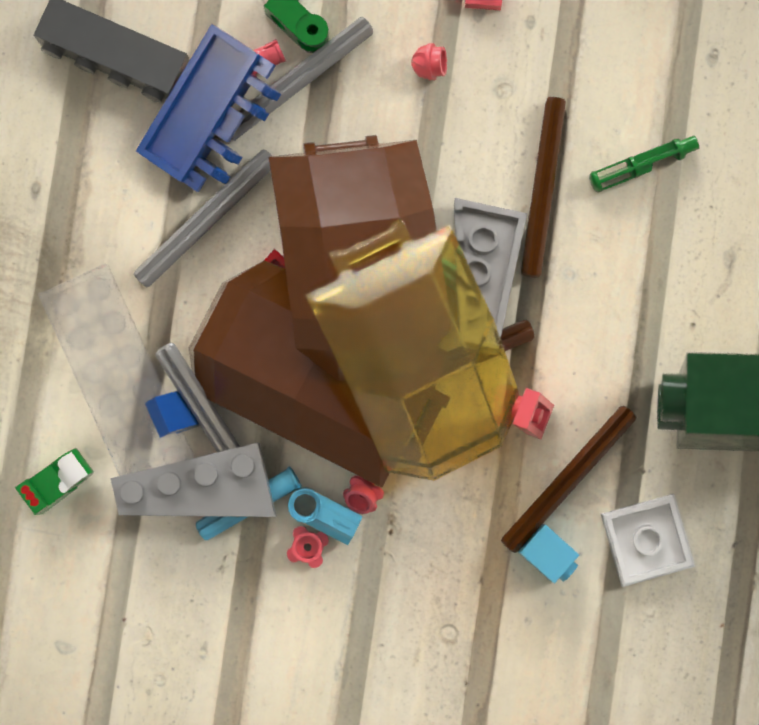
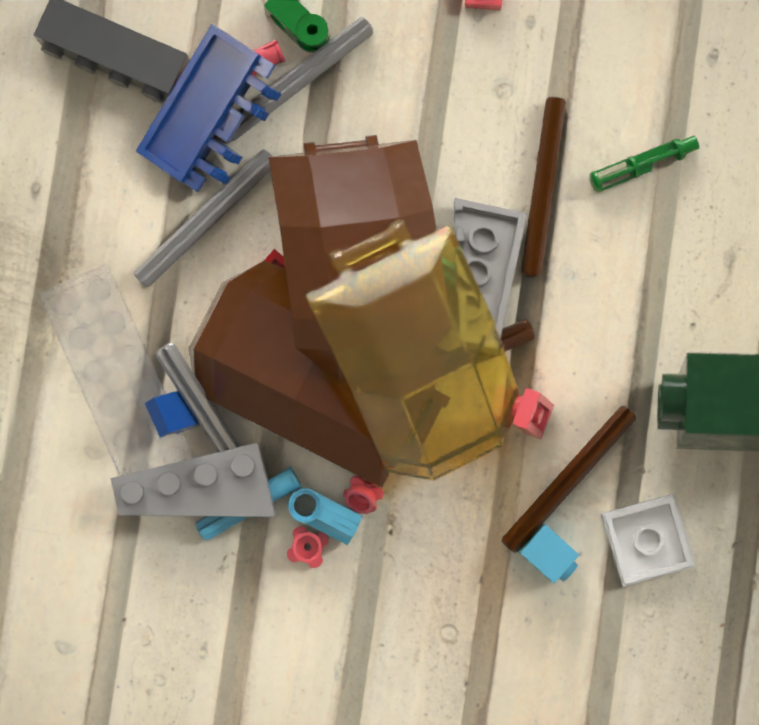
green leg [15,448,94,515] -> none
coral plate [411,43,447,81] -> none

